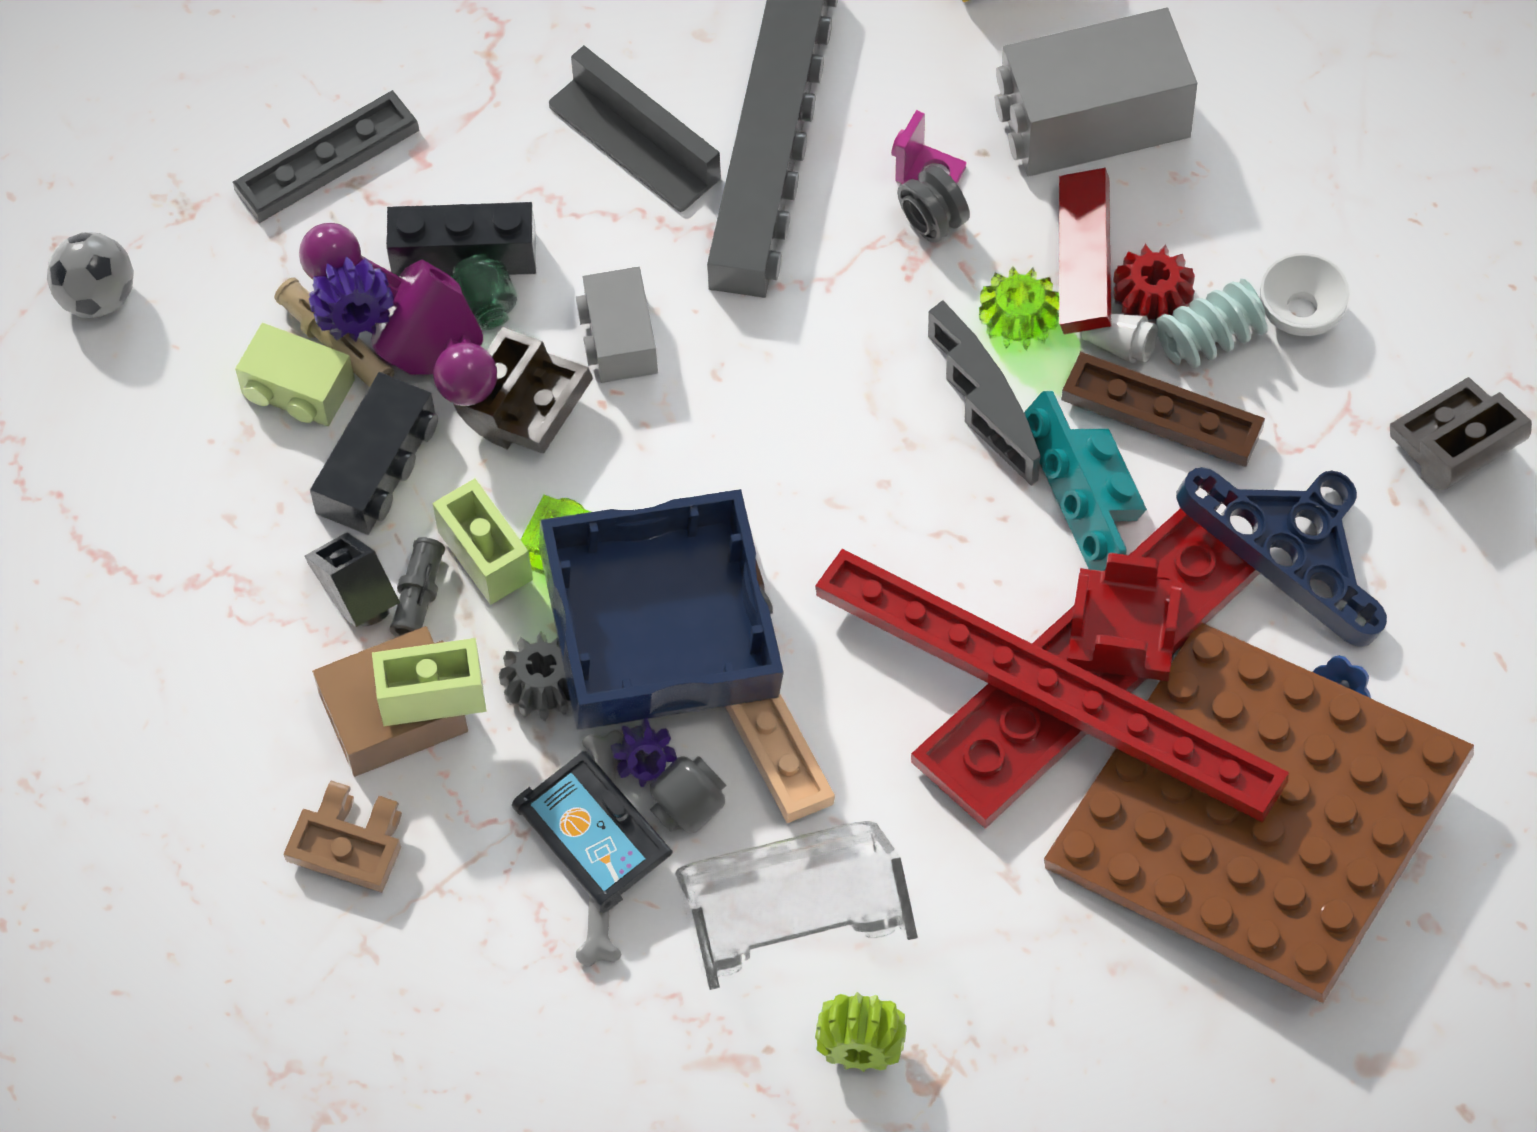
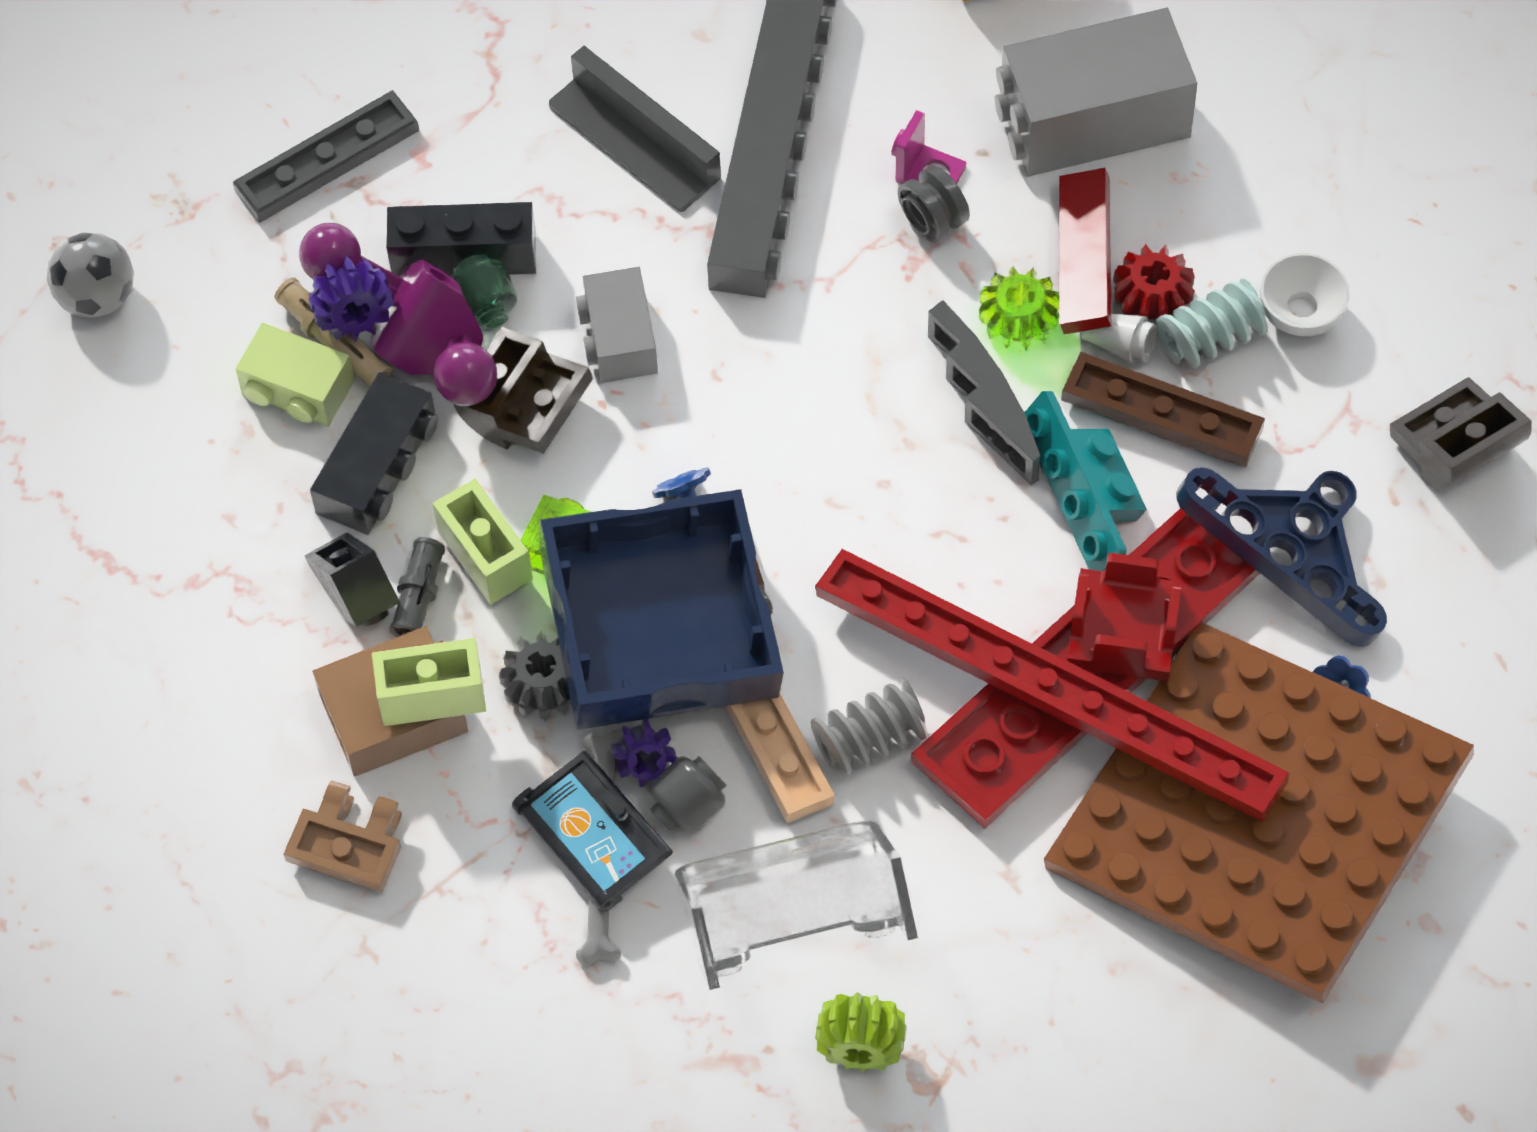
none -> blue plant [652,467,711,499]
none -> light grey piece [810,677,926,775]

